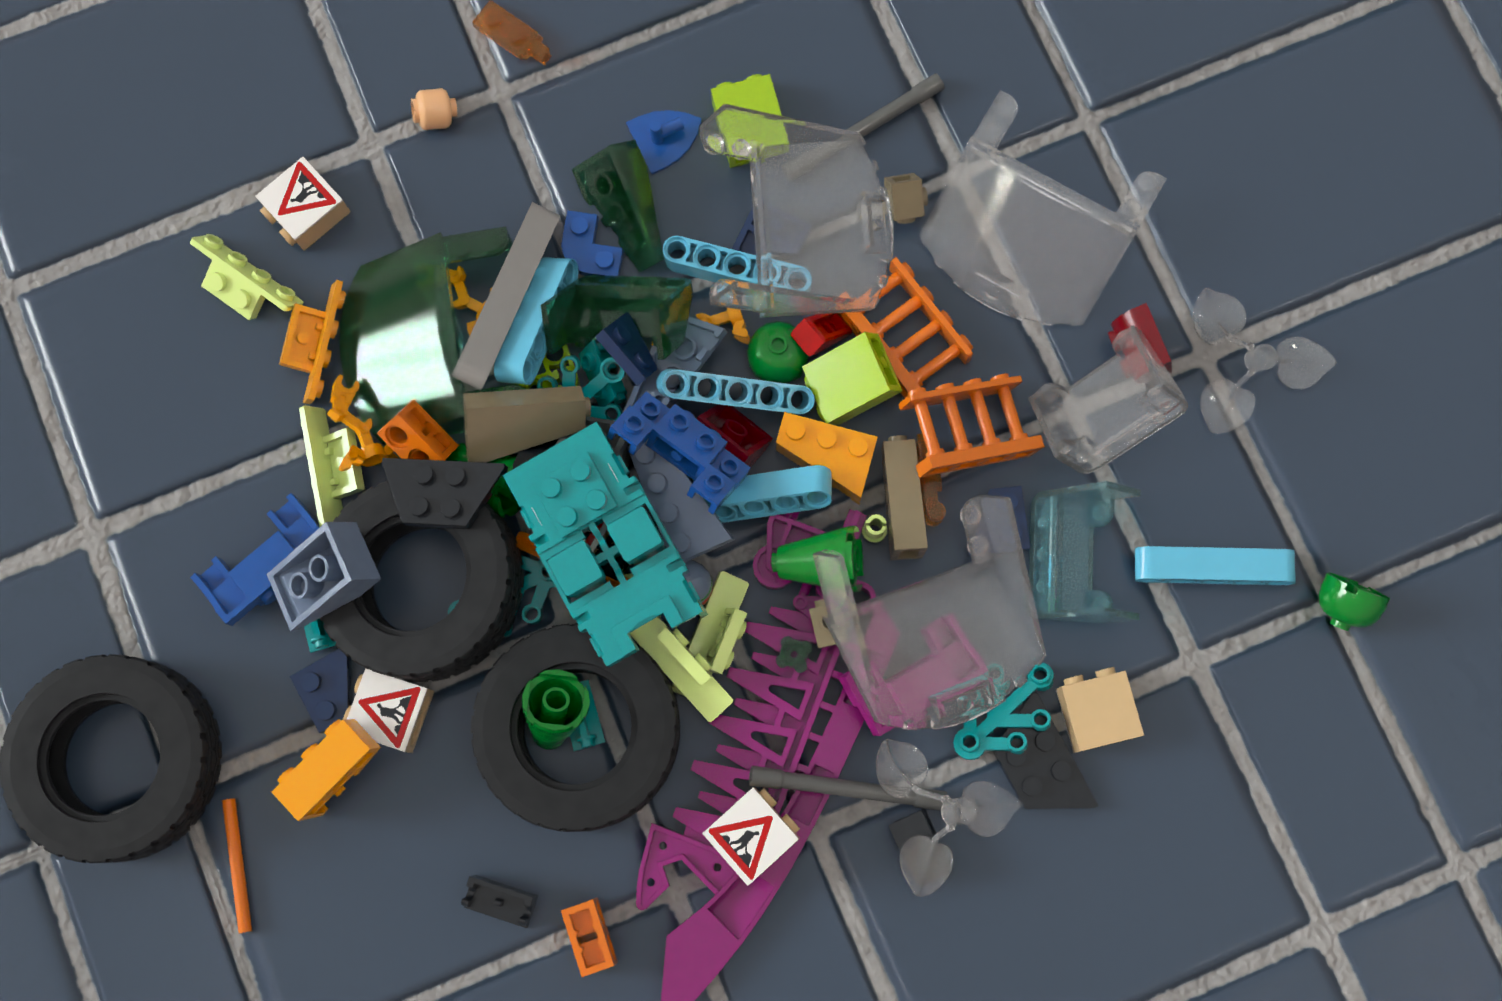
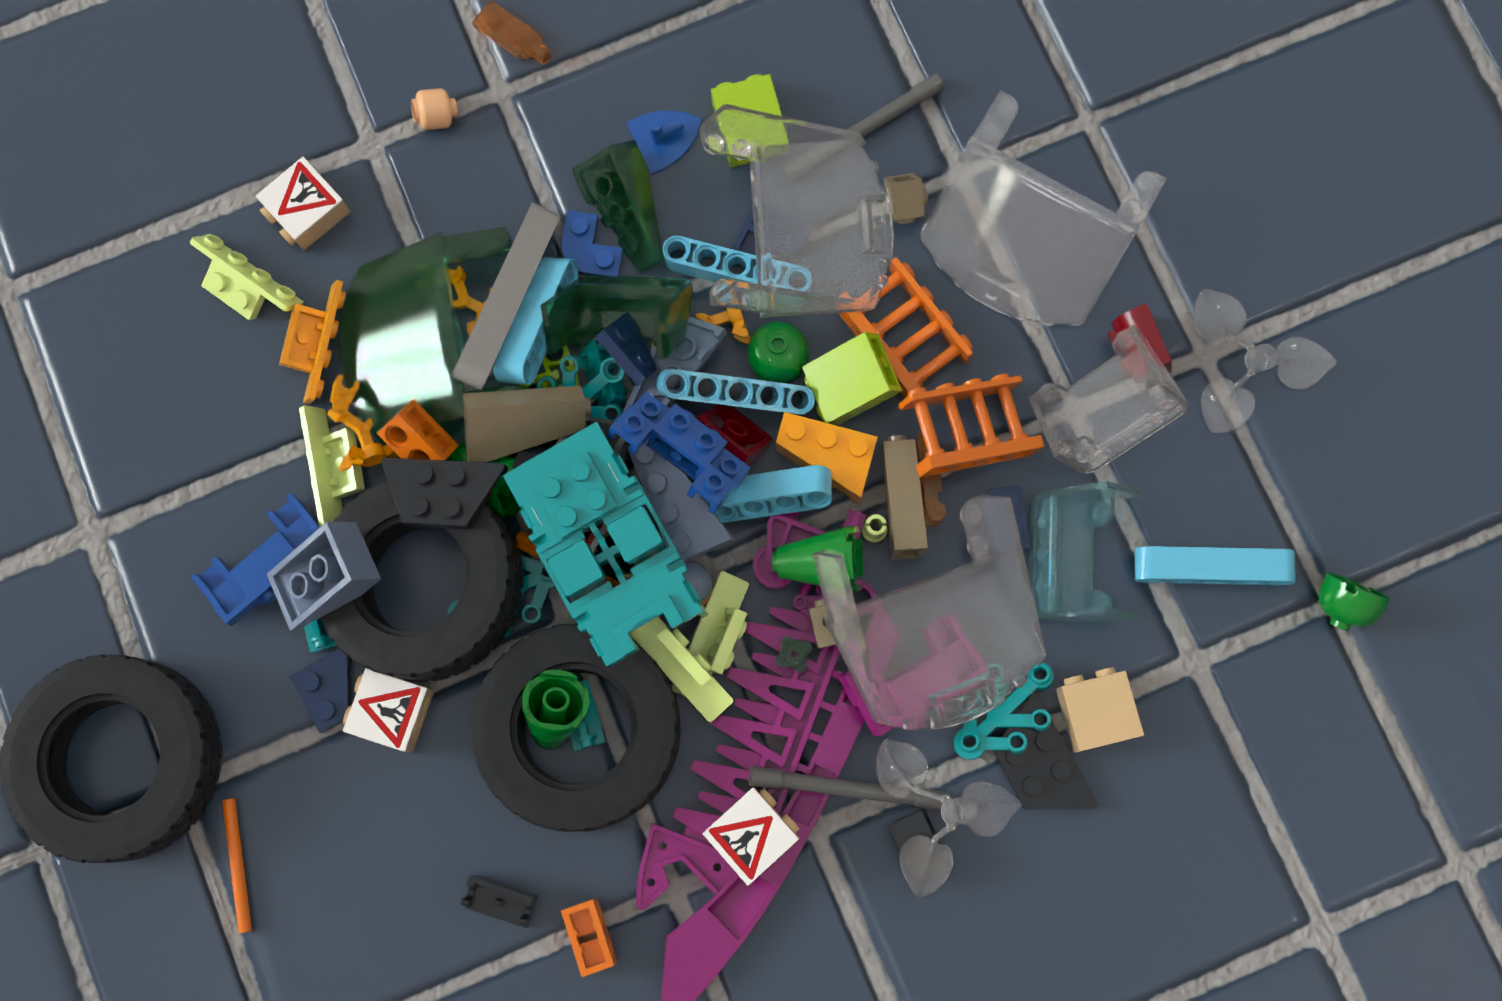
light orange wedge [272,719,381,821] -> none
red slope [791,309,853,356] -> none

